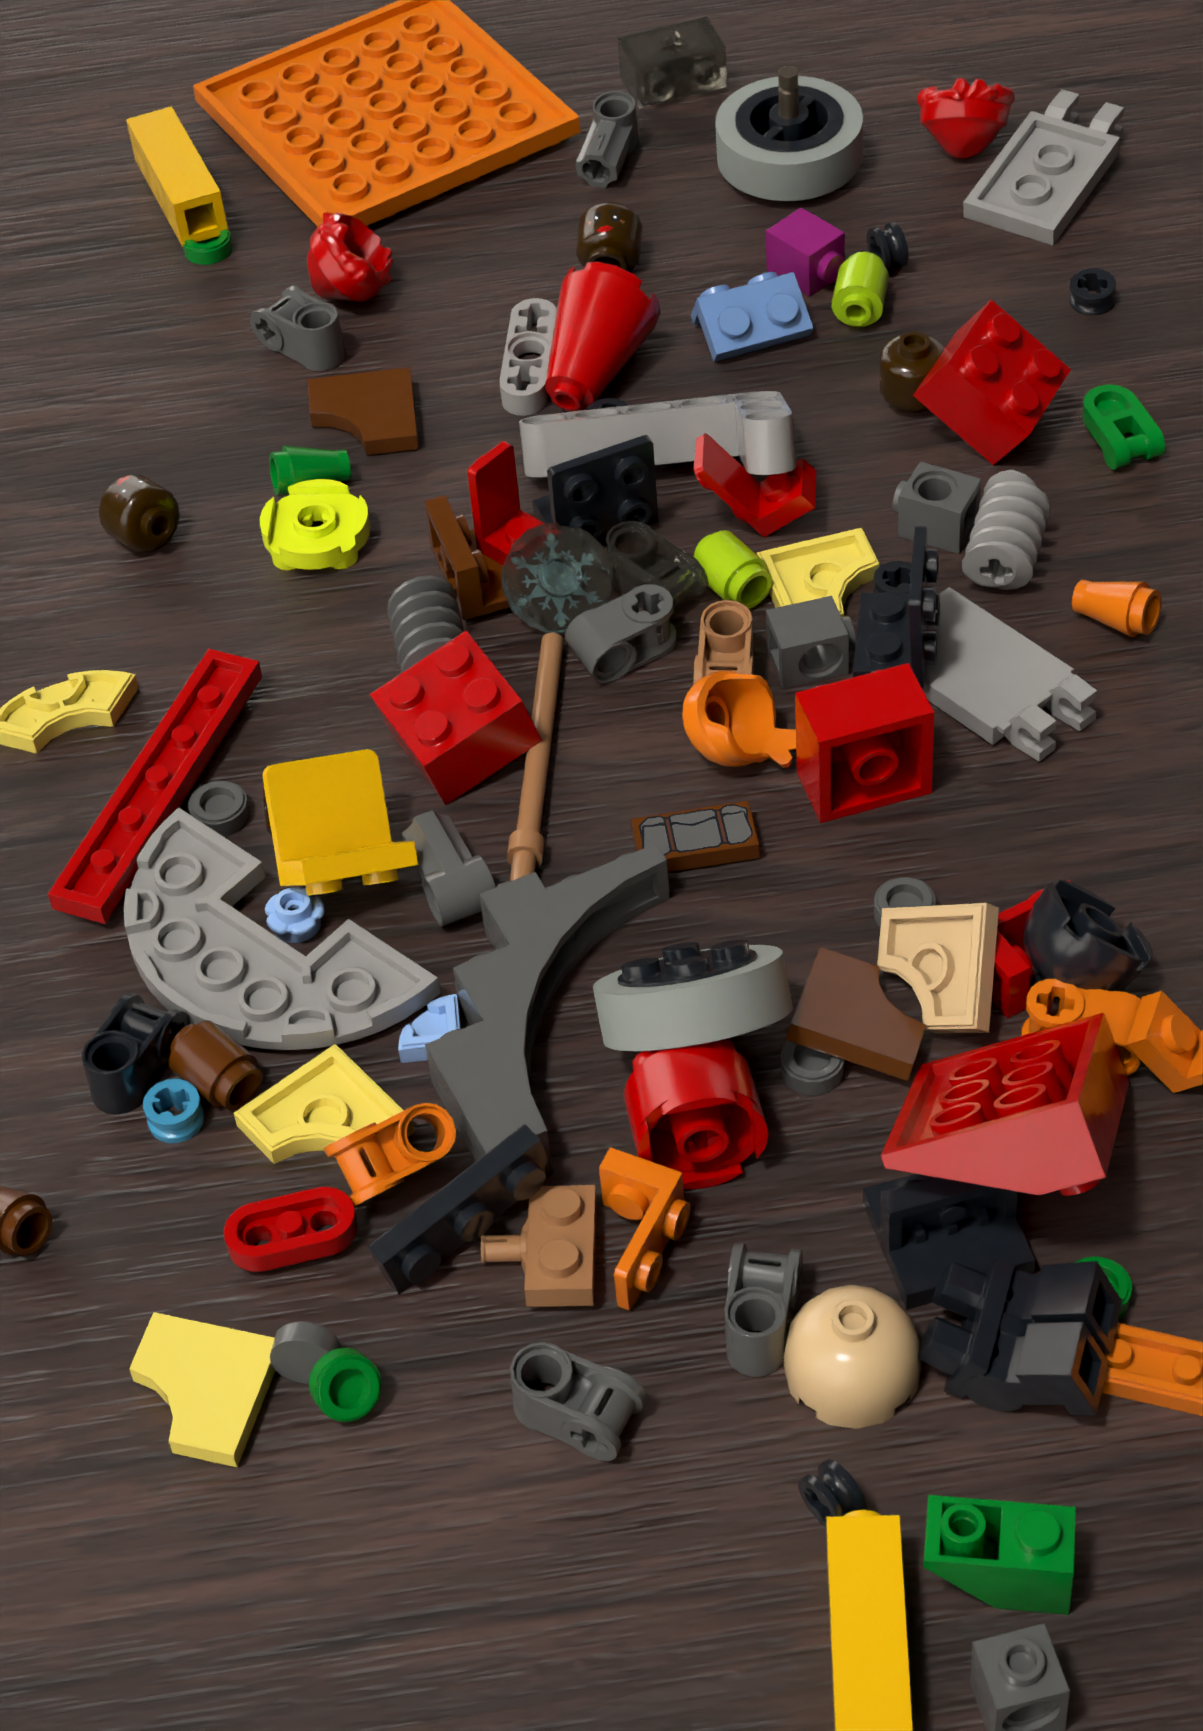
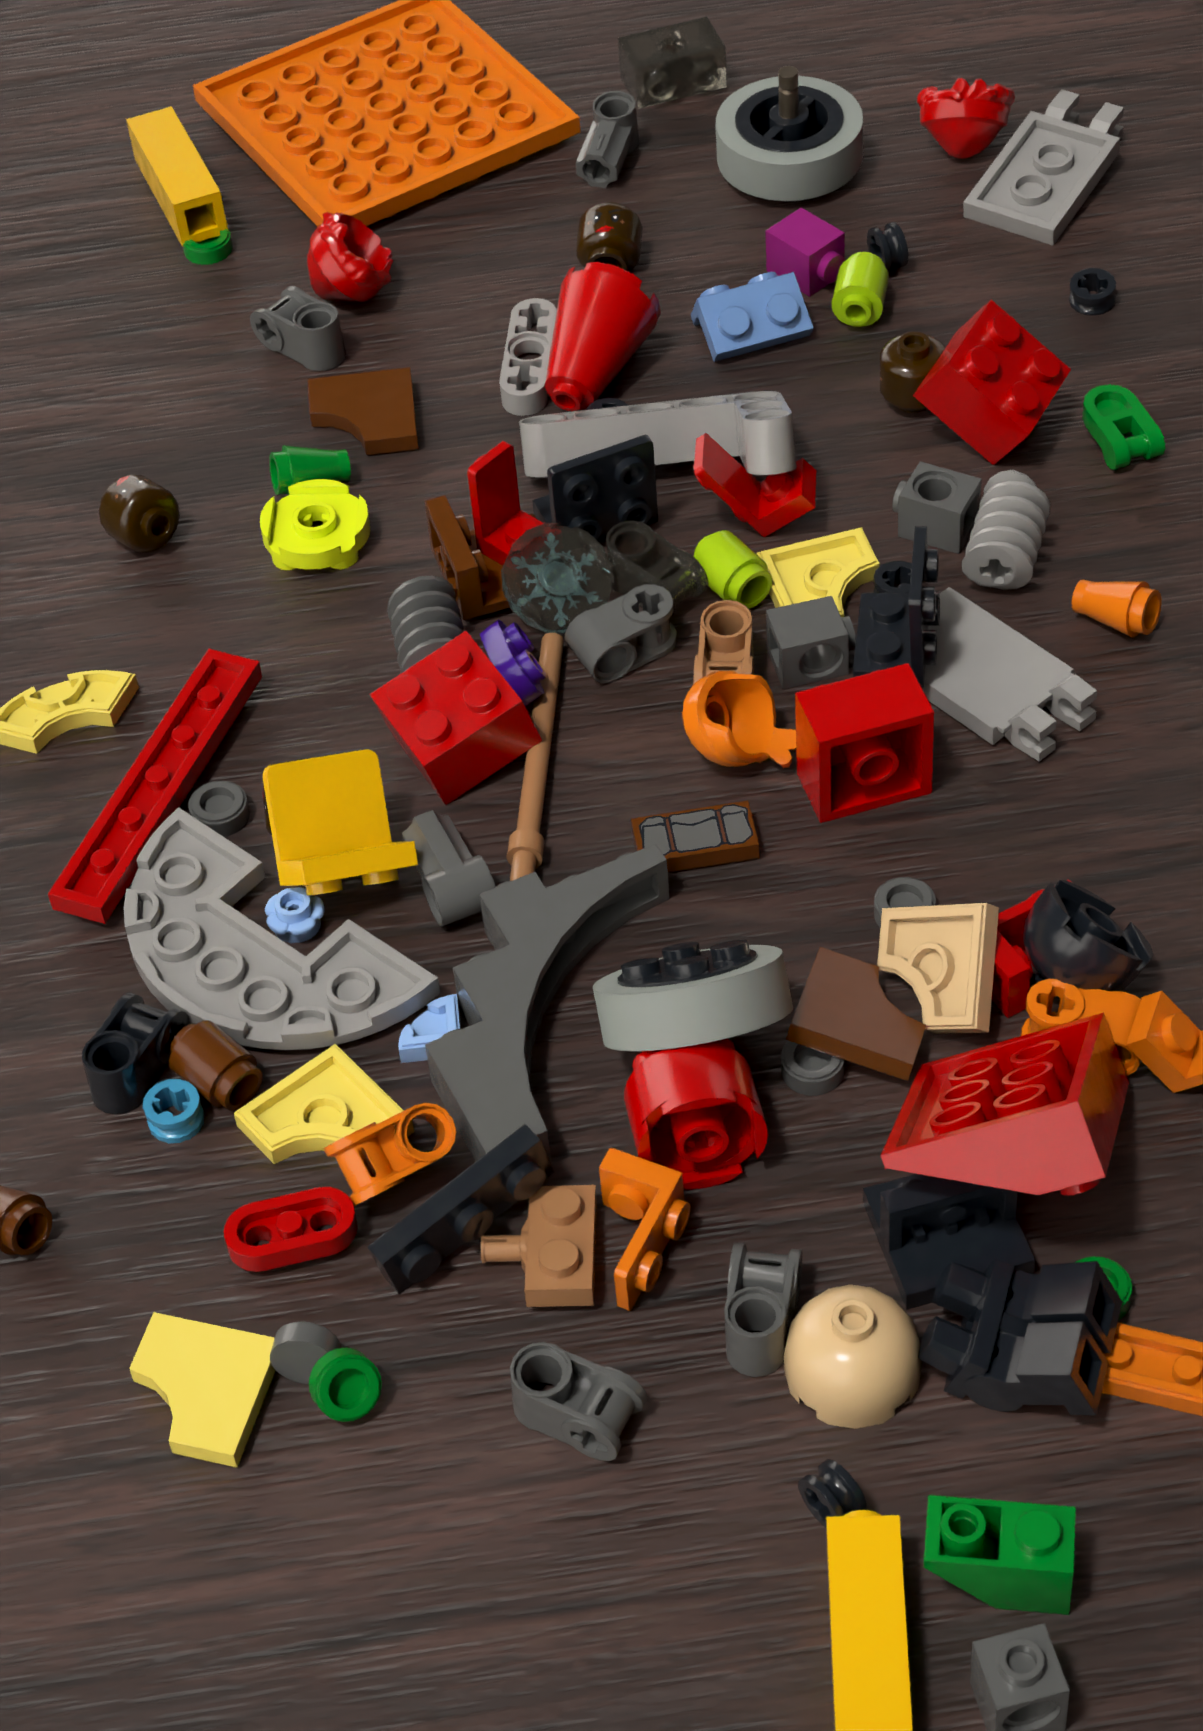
none -> dark purple plate [480,619,547,707]

